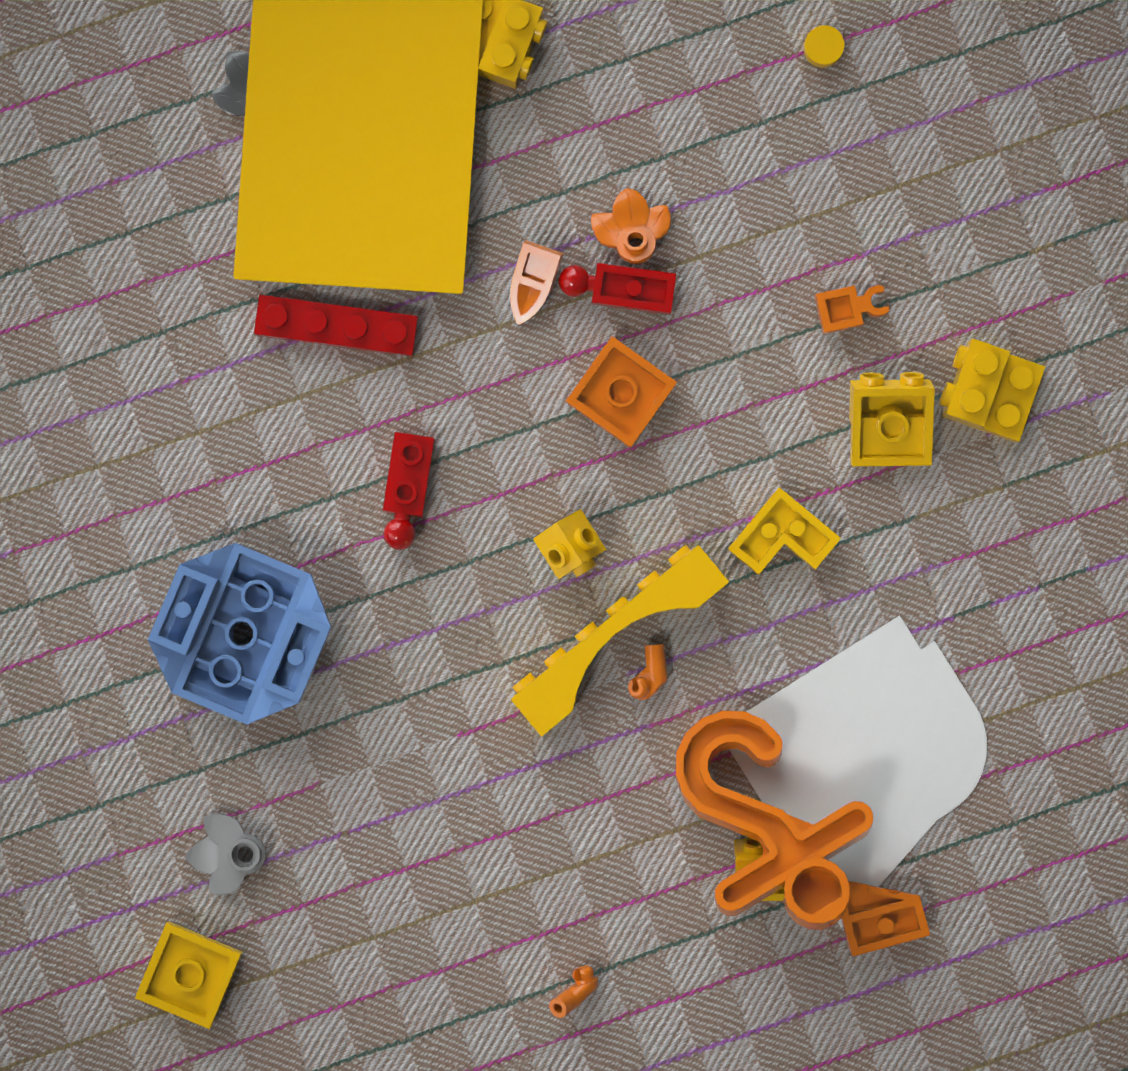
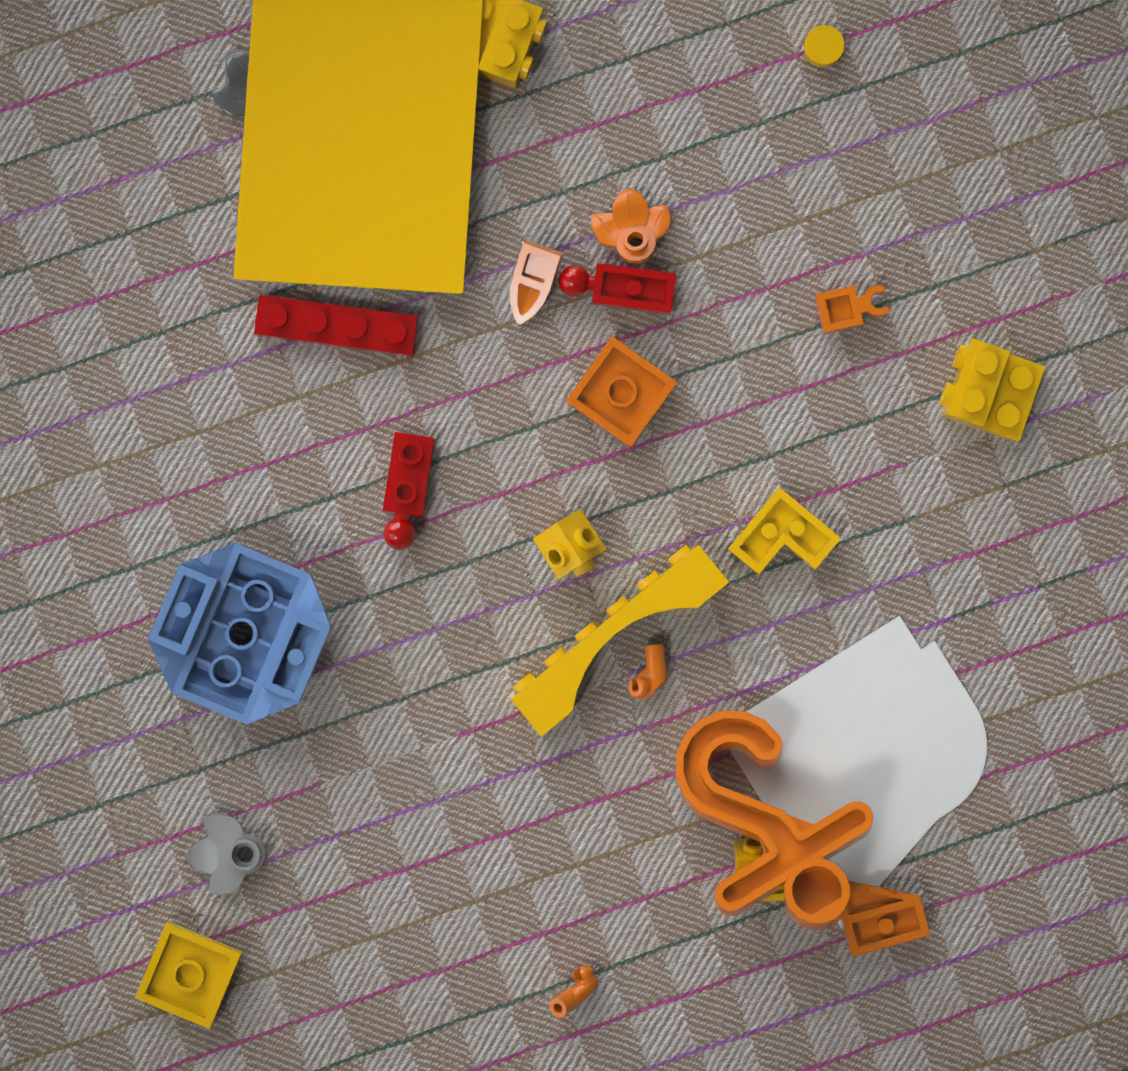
yellow plate [849,372,935,467] -> none

